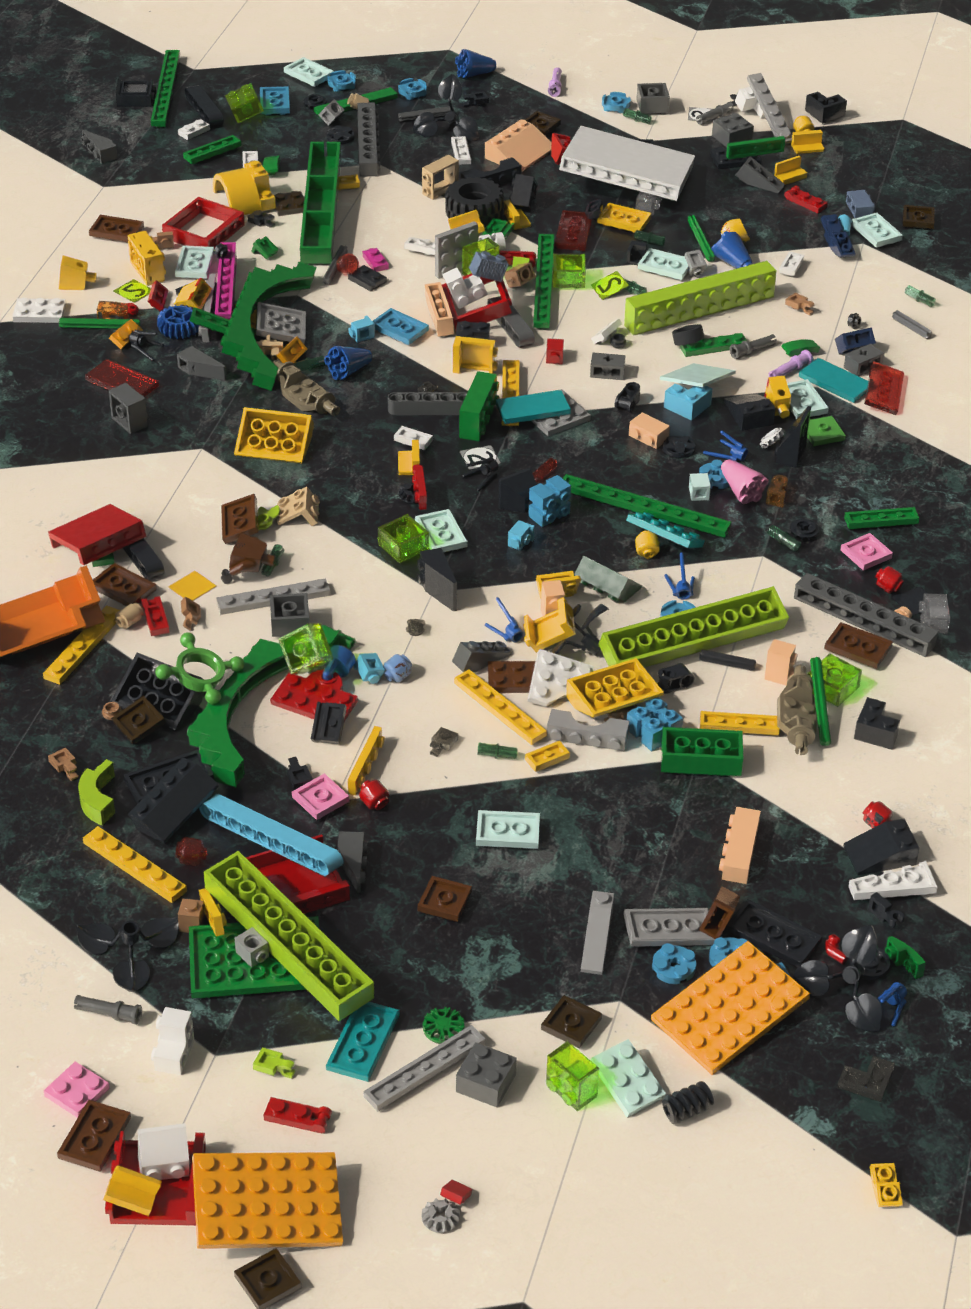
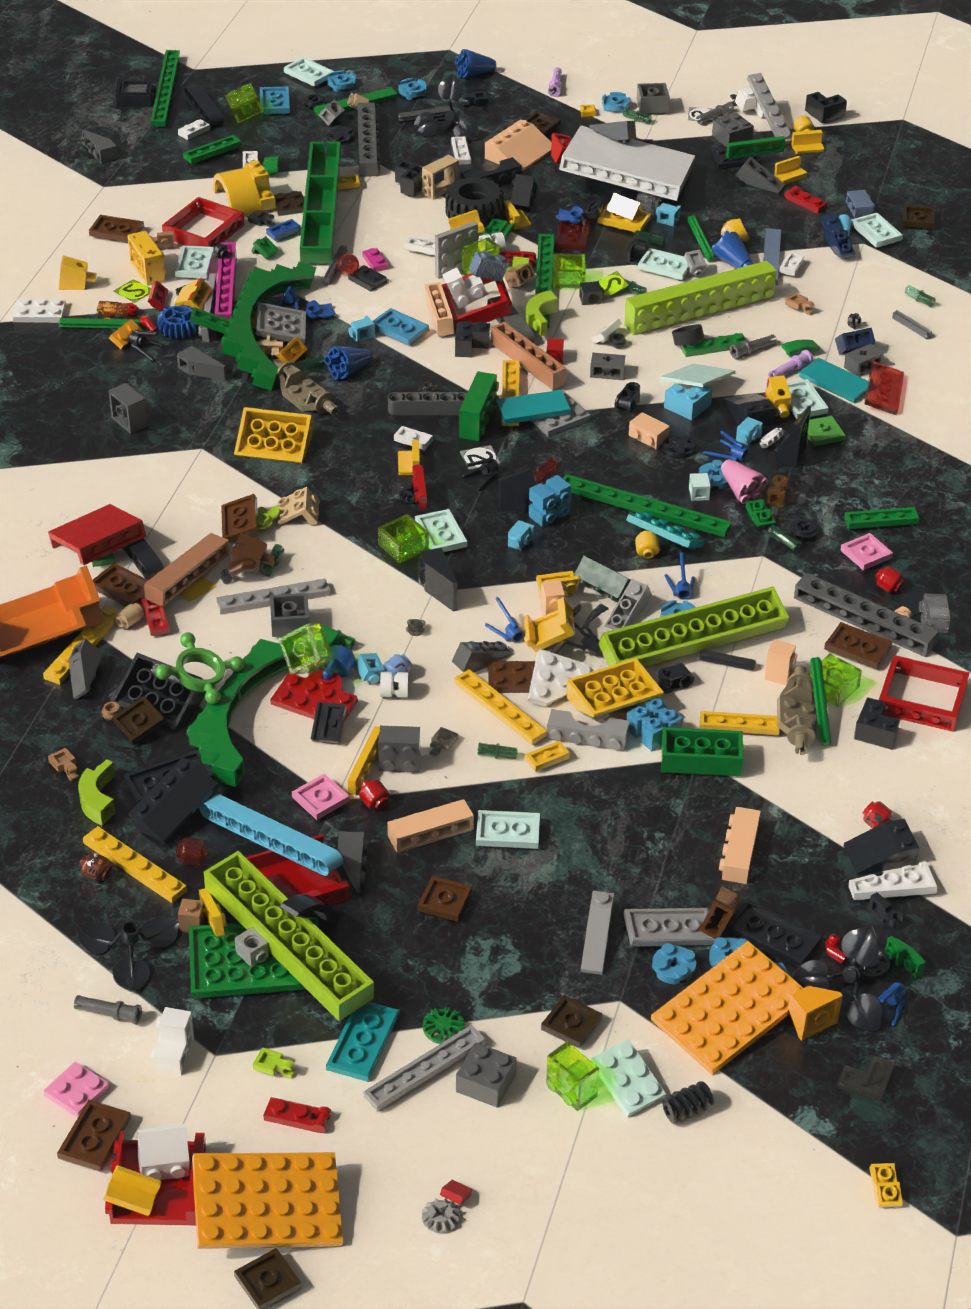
clear red tile [85,359,159,397] -> none
medium nougat plate [181,597,201,631] -> none
black plate [287,756,313,790] -> none
yellow panel [453,336,498,374] -> none
none -> dark grey slope [69,639,103,700]
none -> copper head [79,852,112,883]
none -> red arm [140,316,158,332]
none -> nougat brick [144,533,229,606]
none -> blue plate [266,219,301,241]
none -> blue plant [277,286,299,310]
none -> black slope [280,894,339,923]
none -> blue plate [305,300,335,319]
none -> dark grey brick [378,725,421,772]
none -> white wheel [380,672,409,697]
none -> light nougat brick [388,799,474,853]
none -> black brick [395,159,424,197]
none -> nougat brick [491,322,567,390]
none -> lime arch [525,290,558,336]
none -> blue plate [555,206,583,224]
none -> black brick [579,281,604,306]
none -> yellow tile [580,104,596,117]
none -> slope [590,121,636,143]
none -> light grey slope [605,579,652,630]
none -> panel [607,193,645,220]
none -> medium azure brick [656,203,681,227]
none -> medium azure brick [736,417,763,445]
none -> green slope [745,499,776,527]
none -> sand blue tile [763,228,781,285]
none -> light orange slope [788,986,843,1041]
none -> red window [879,655,970,732]

